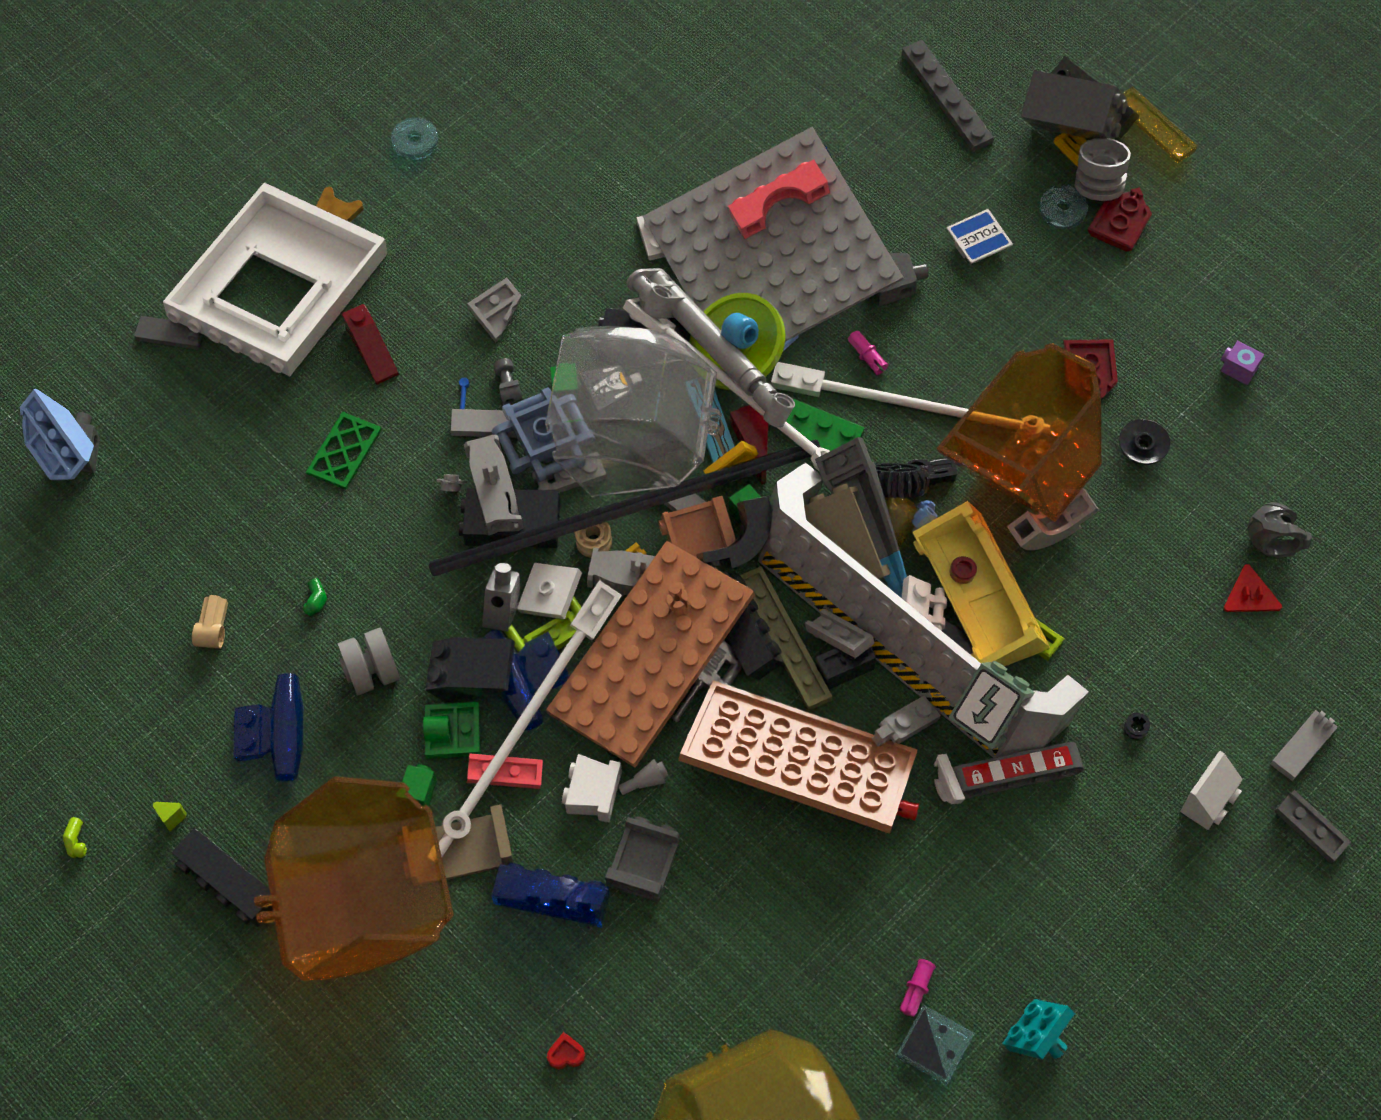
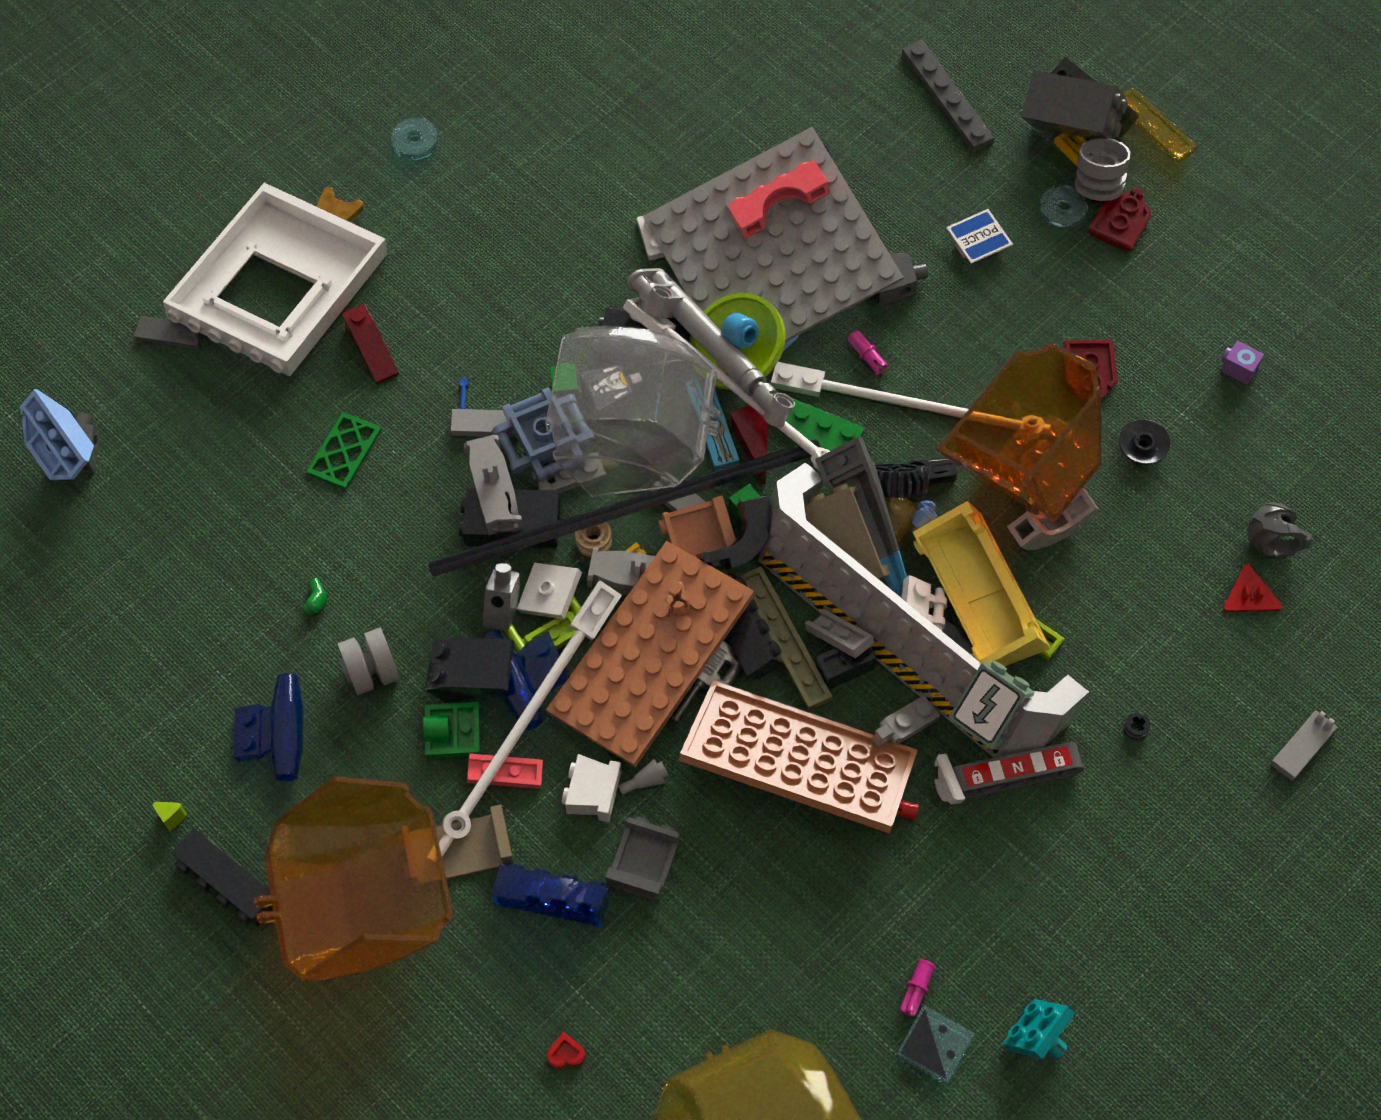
lime arm [63,817,87,859] -> none
tan piece [192,595,228,649] -> none
green brick [398,764,437,811] -> none
light grey plate [436,474,466,491] -> none
light grey wing [467,278,521,342] -> none
dark grey leg [493,358,522,405] -> none
yellow tile [703,441,759,474] -> none
dark red tile [949,556,977,584] -> none
white slope [1180,751,1243,830] -> none
dark grey hinge [1274,790,1351,864] -> none

